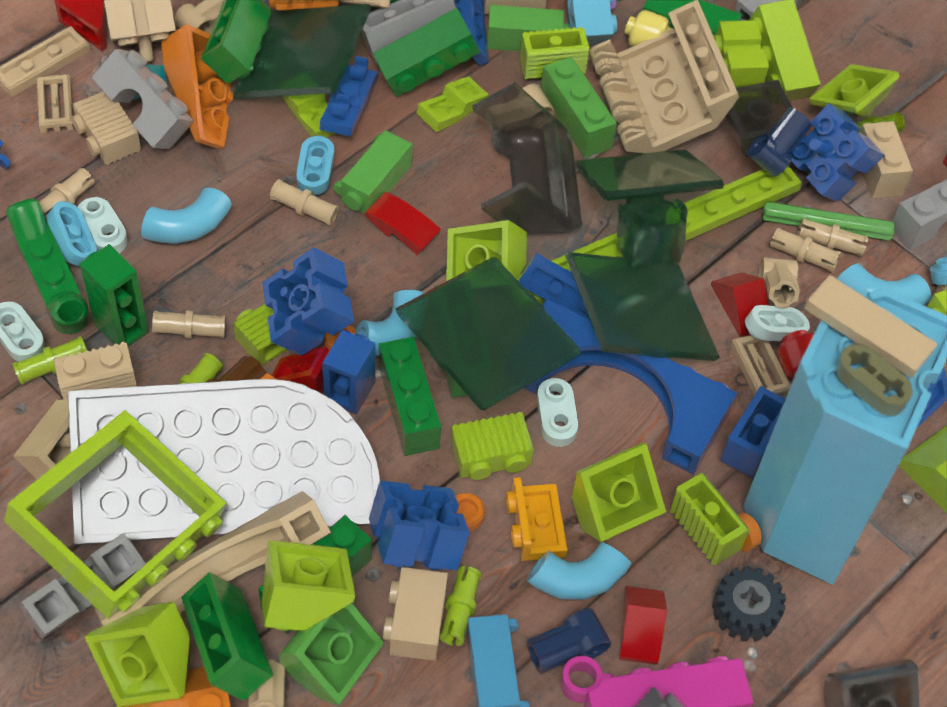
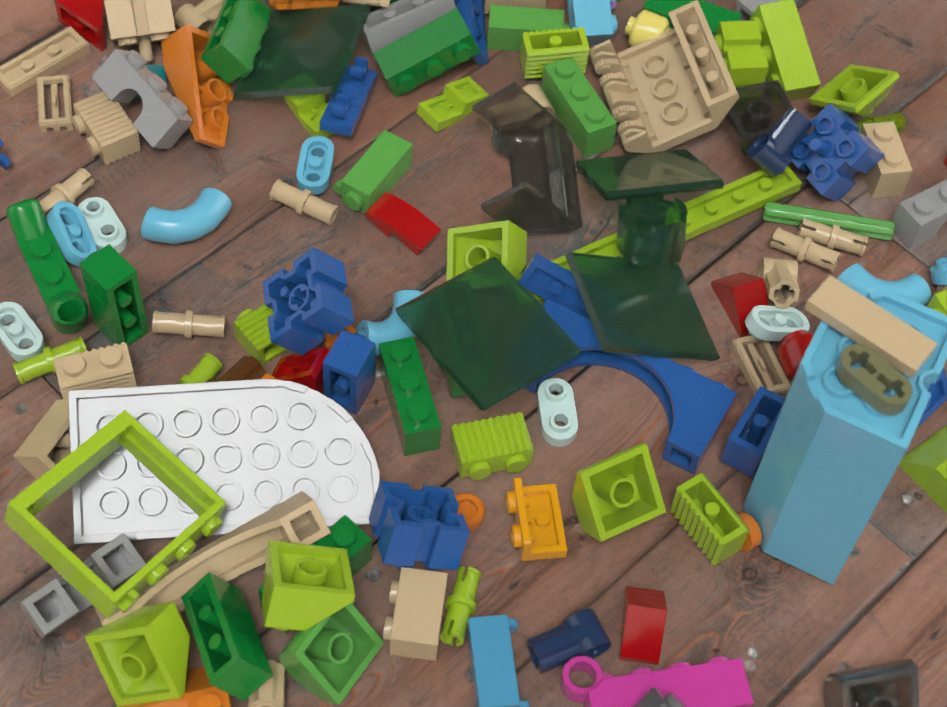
medium azure cylinder [526,542,632,600] -> none
black wheel [712,566,786,642] -> none

